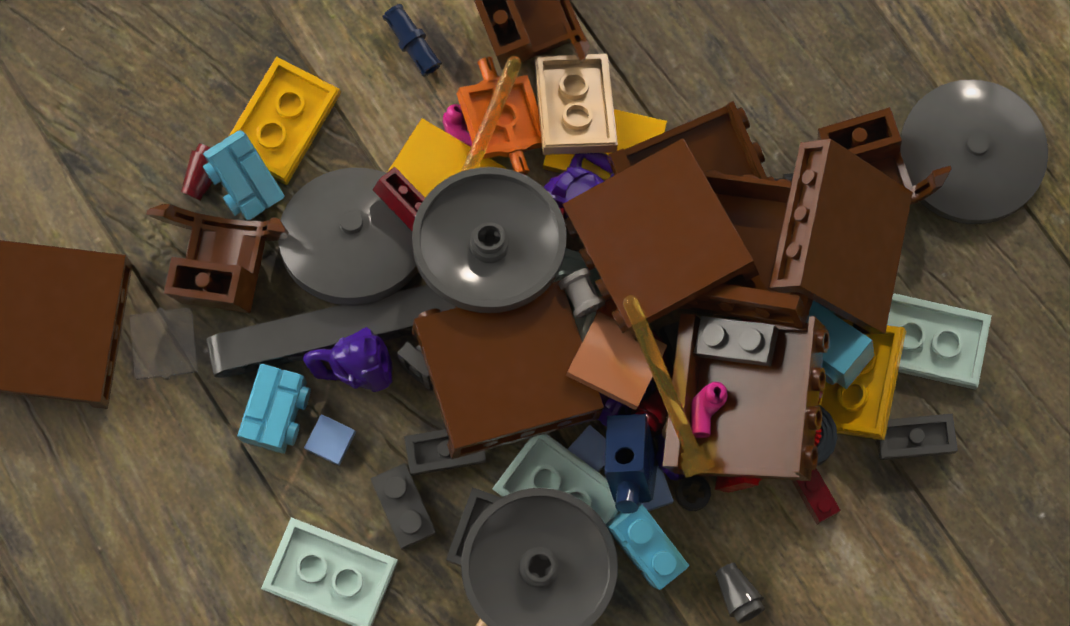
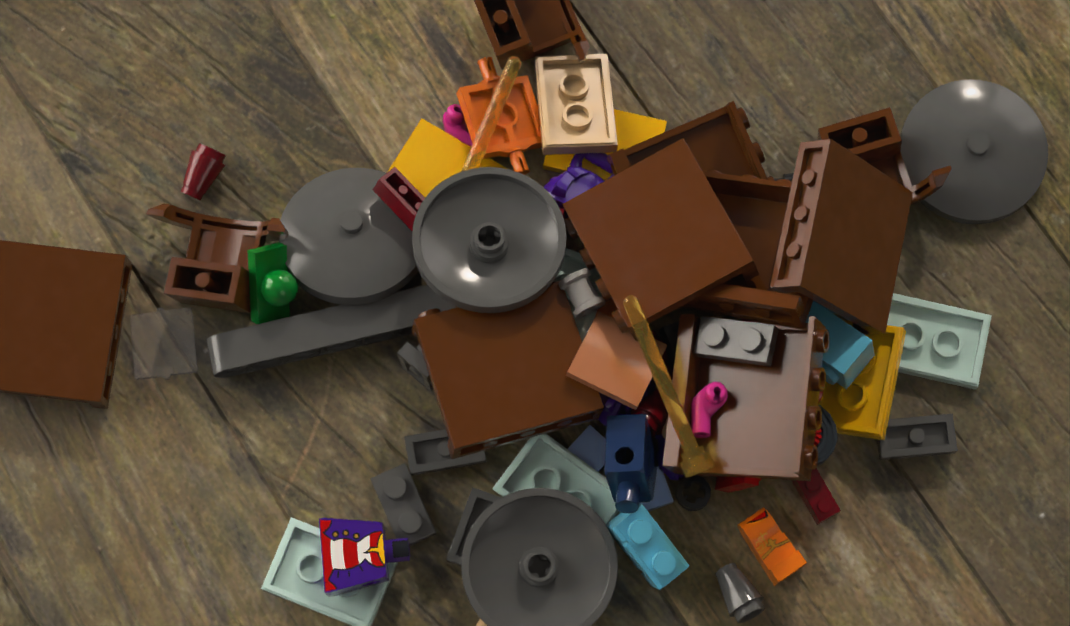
medium azure brick [203,130,285,220] -> none
yellow tile [228,56,341,185] -> none
medium azure brick [237,364,311,454] -> none
dark purple piece [303,327,393,392] -> none
light blue tile [304,414,356,466] -> none
dark blue pin [382,4,442,77] -> none
none -> green tile [247,242,298,324]
none -> torso [319,518,410,597]
none -> orange leg [737,507,807,587]

